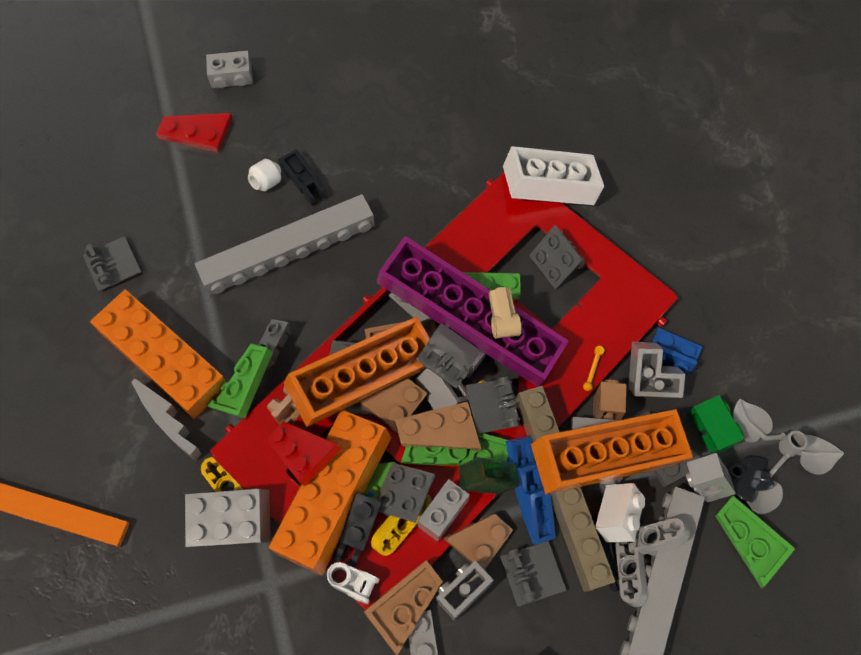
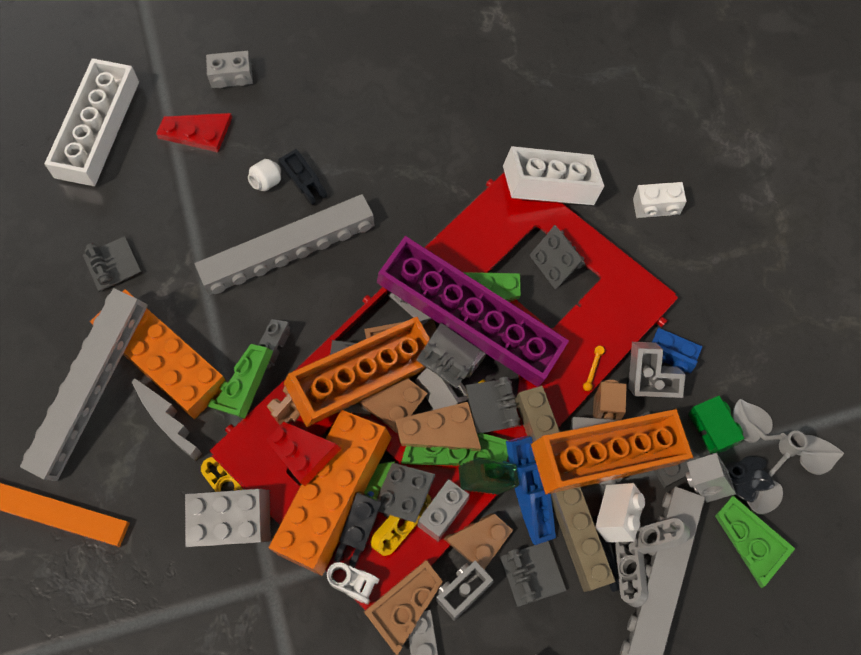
tan piece [489,287,521,339] -> none
none -> light grey brick [20,288,148,481]
none -> white brick [45,59,139,186]
none -> white brick [633,182,686,218]

